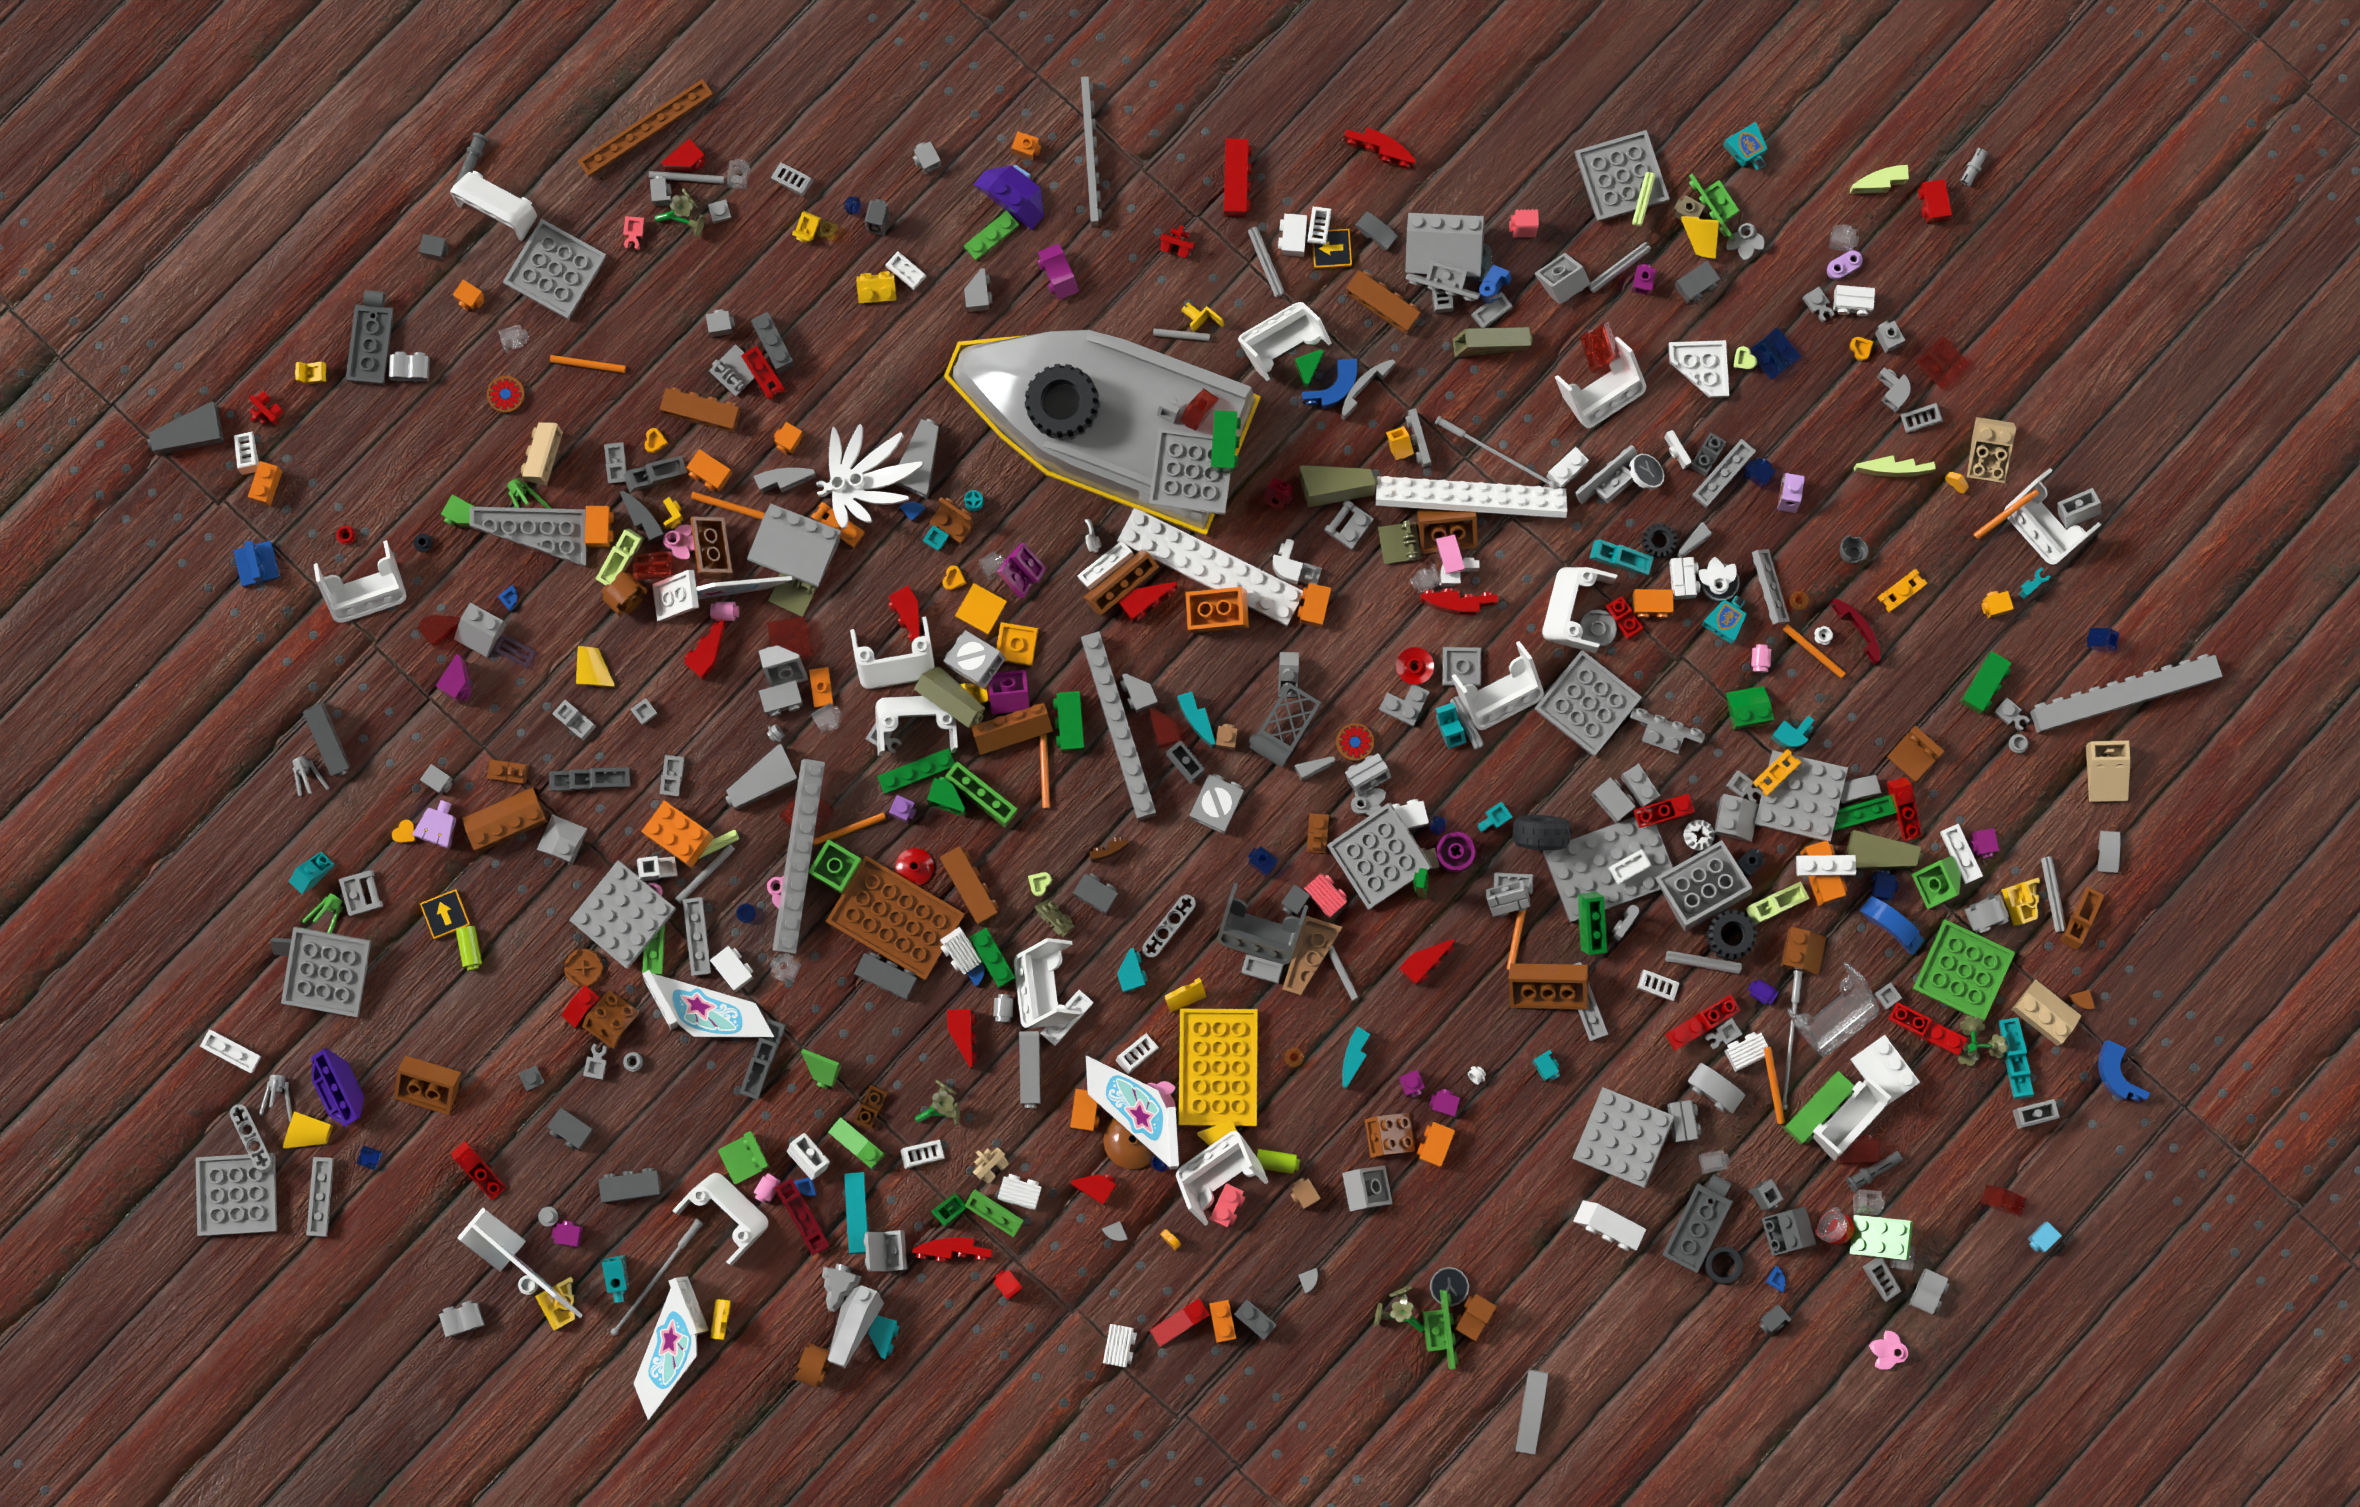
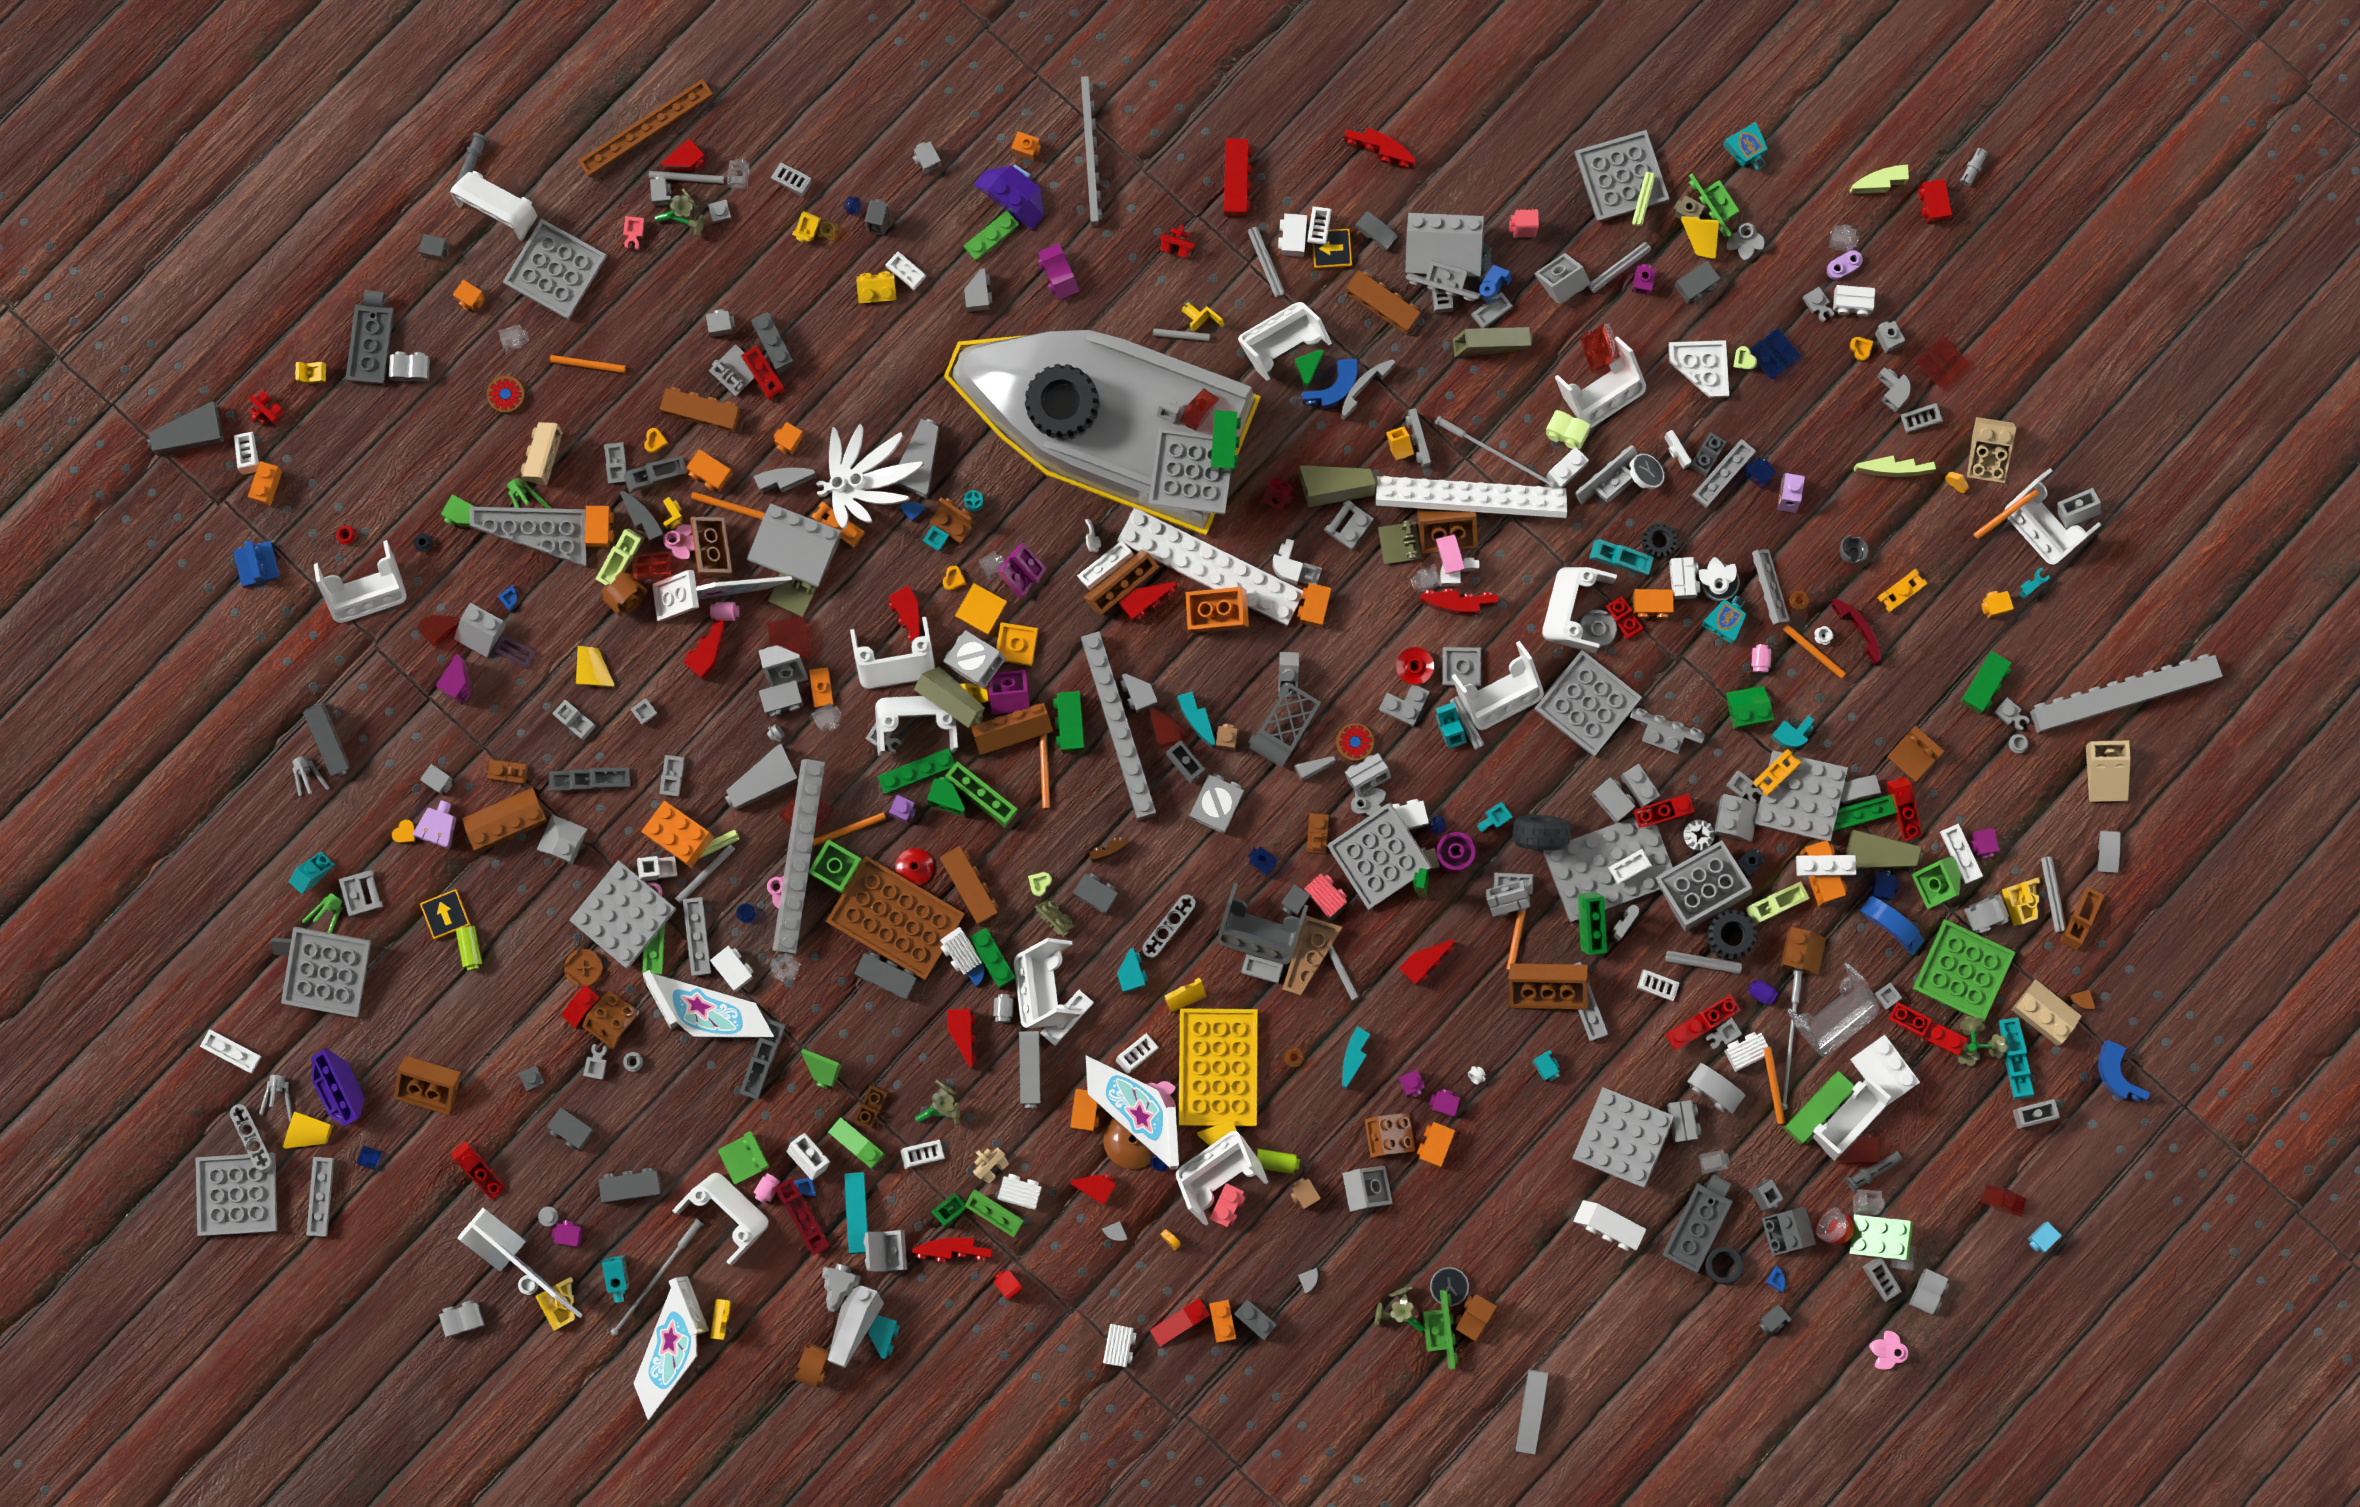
light grey slope [1677,522,1711,558] -> none
clear blue brick [2087,628,2120,651] -> none
none -> yellowish green brick [1546,410,1590,449]

